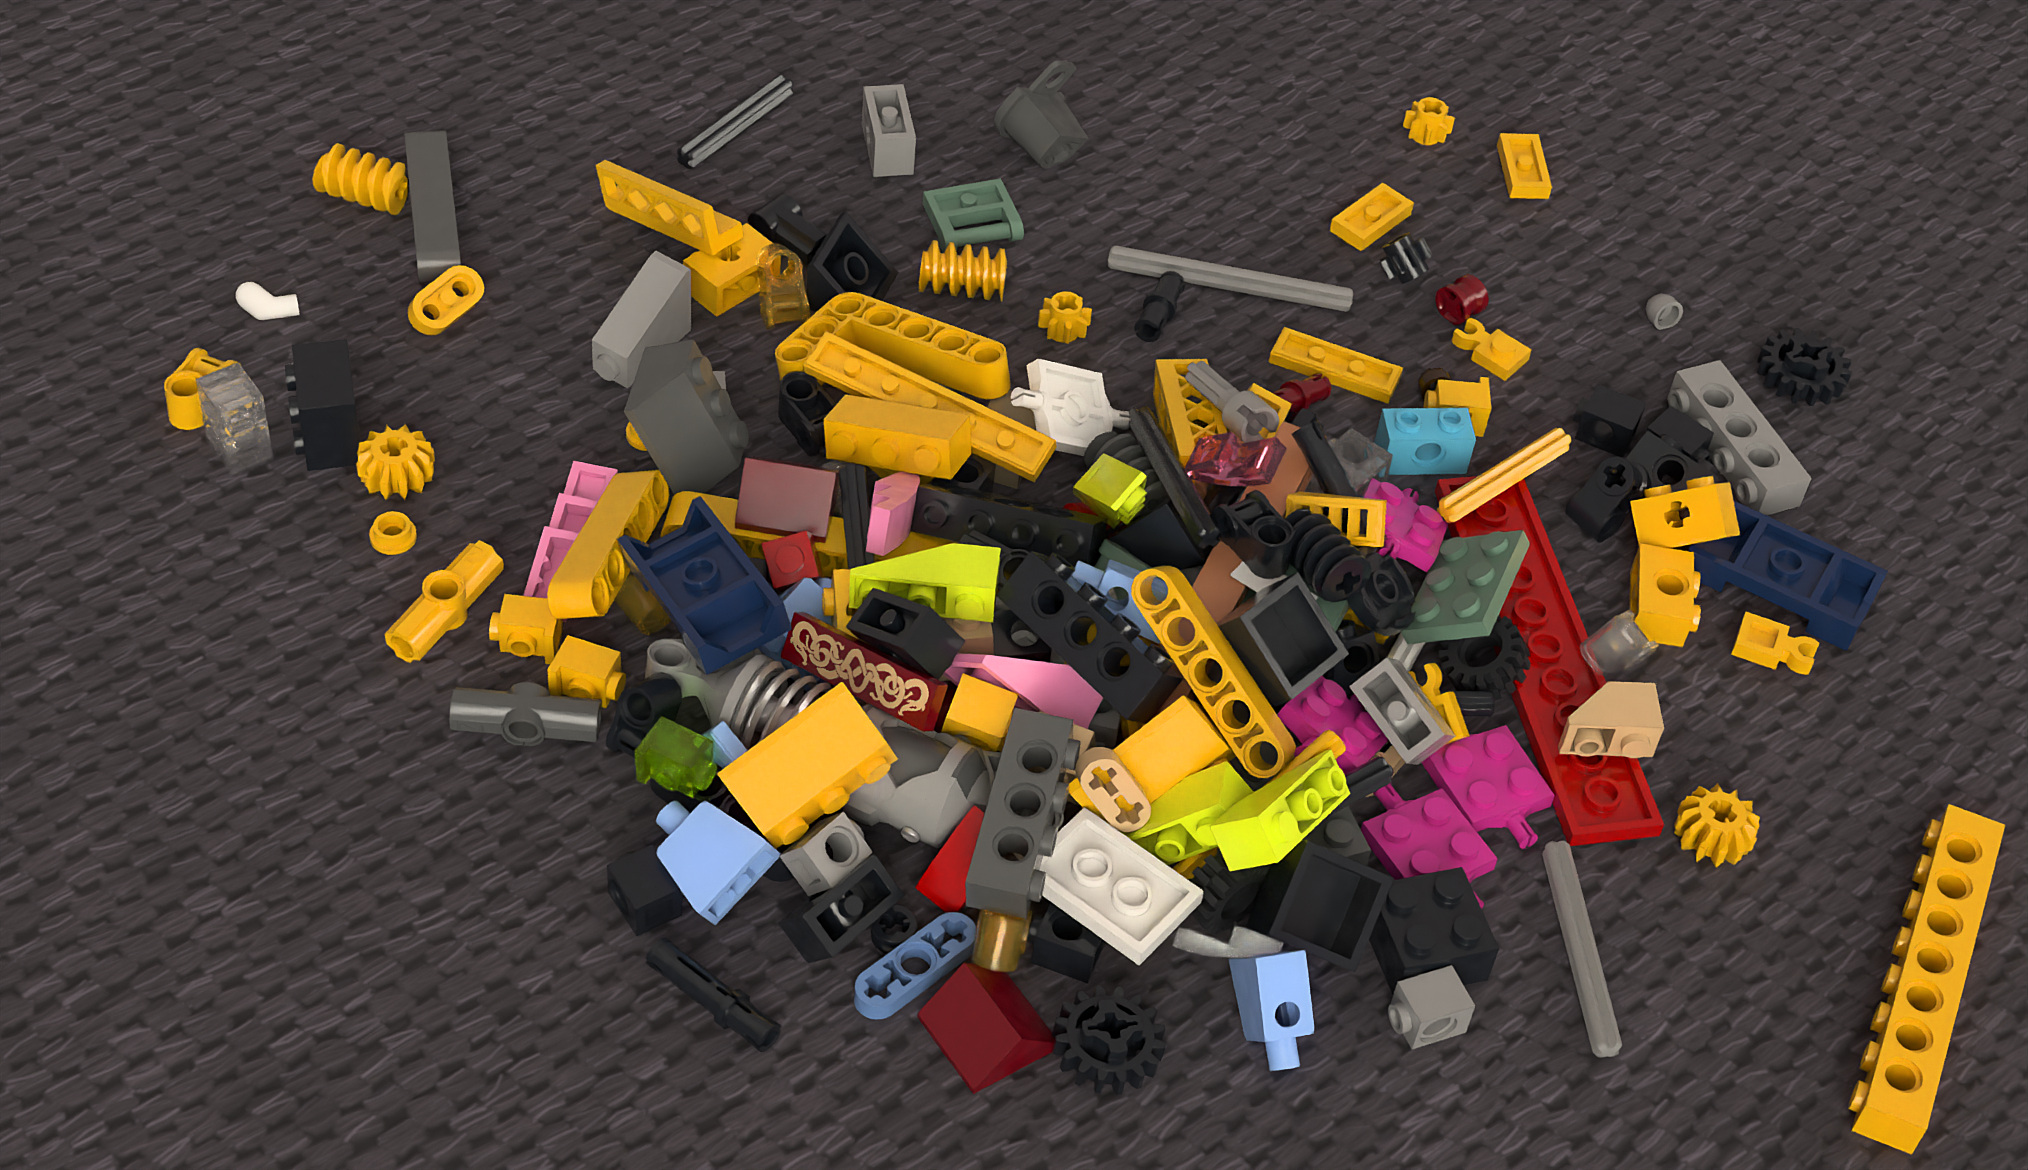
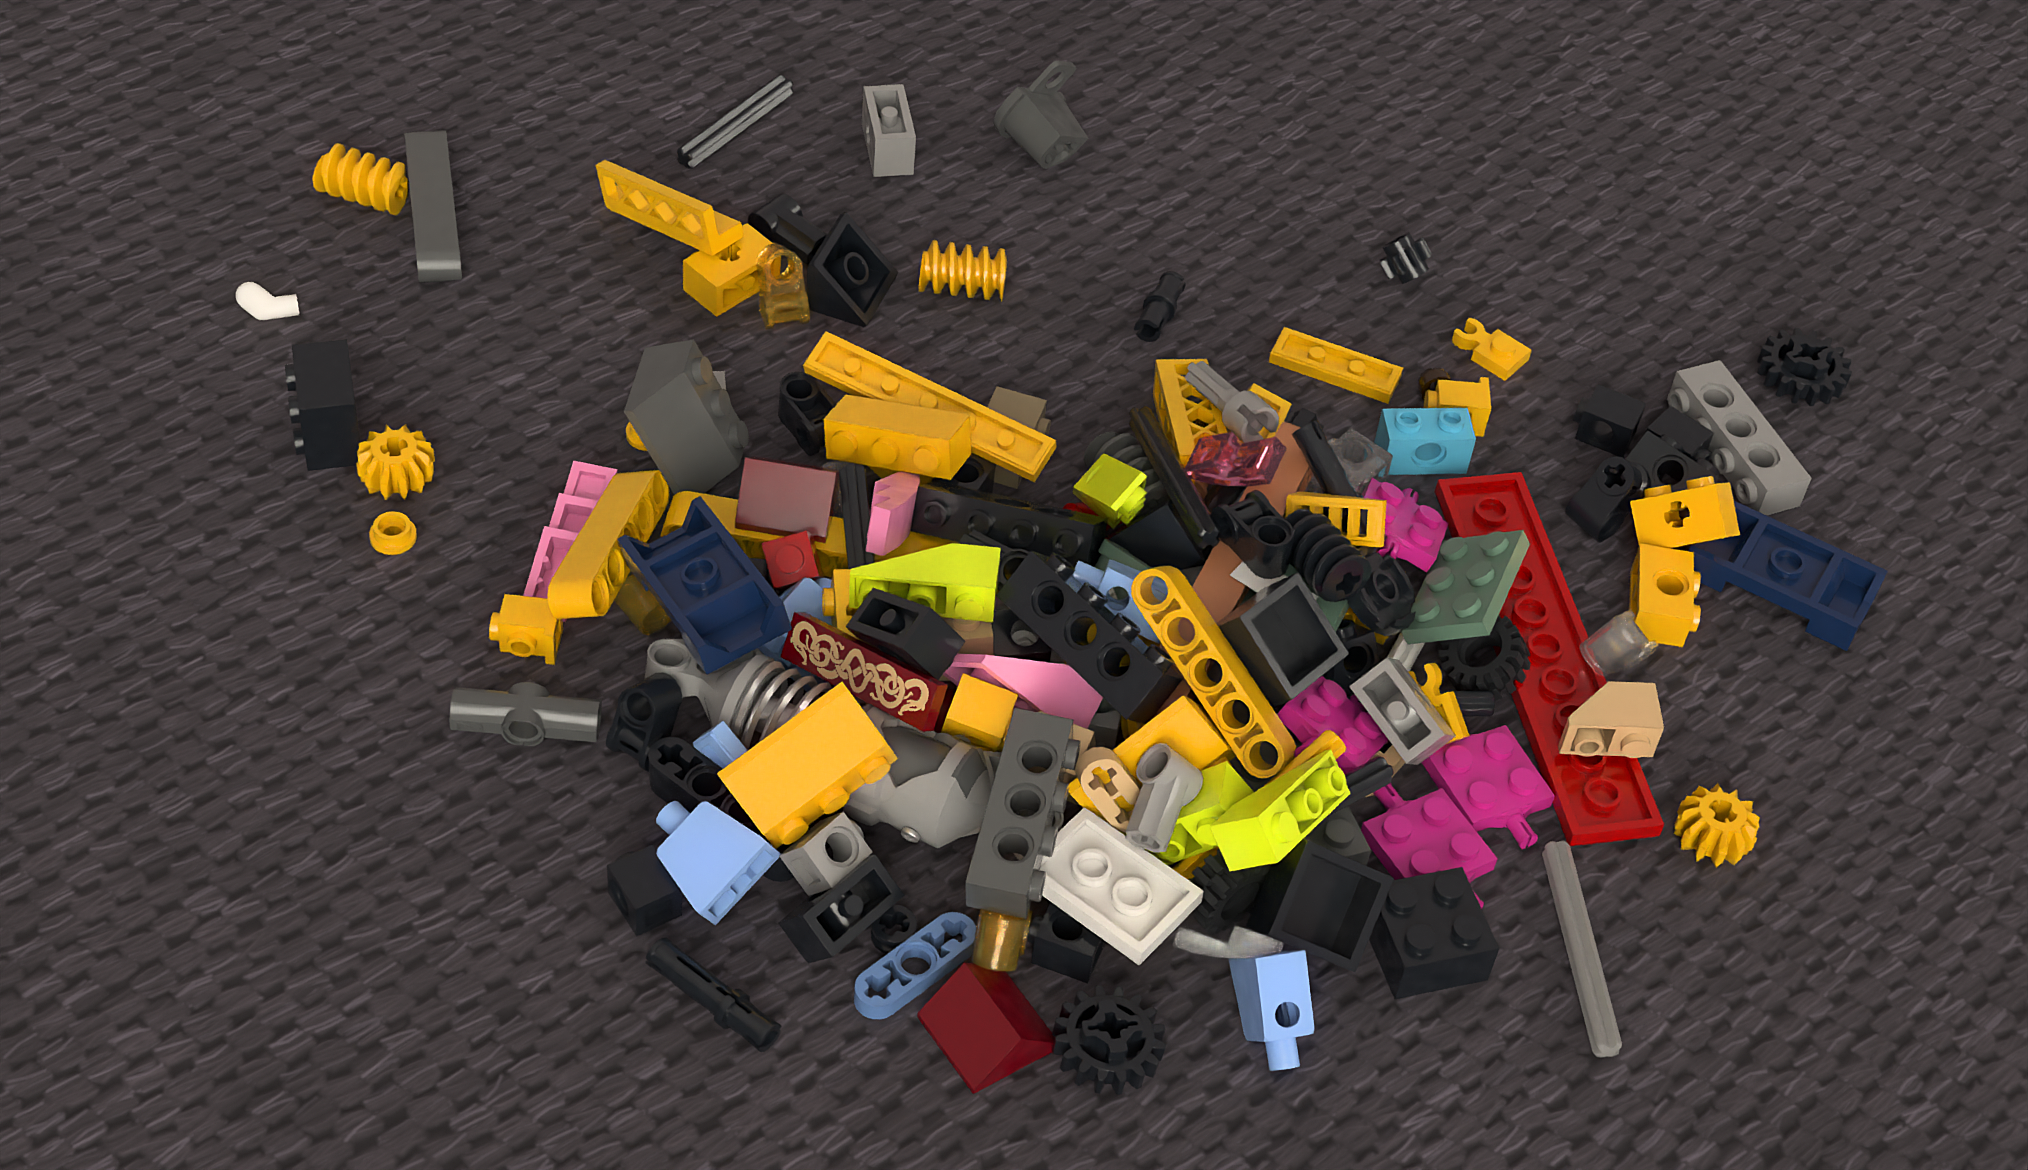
yellow piece [164,348,242,430] -> none
clear brick [196,362,273,475] -> none
yellow piece [385,540,504,663] -> none
yellow plate [407,265,484,335] -> none
yellow brick [547,635,626,708] -> none
light grey slope [592,251,691,388] -> none
clear neon green brick [635,716,717,798] -> none
yellow beam [775,292,1011,399] -> none
red slope [915,805,985,913] -> none
sand green plate [922,178,1024,253] -> none
white plate [1011,359,1131,456] -> none
yellow gear [1038,291,1092,344] -> none
light grey axle [1108,246,1353,312] -> none
dark red pin [1271,373,1332,414] -> none
yellow plate [1330,183,1414,251] -> none
light grey brick [1388,965,1475,1049] -> none
yellow gear [1403,97,1455,145] -> none
dark red wheel [1435,274,1489,325] -> none
yellow axle [1437,428,1572,523] -> none
yellow plate [1497,133,1552,199] -> none
light grey hinge [1645,293,1683,330] -> none
yellow plate [1731,612,1819,675] -> none
yellow brick [1848,804,2005,1154] -> none
none -> light grey piece [1125,743,1203,853]

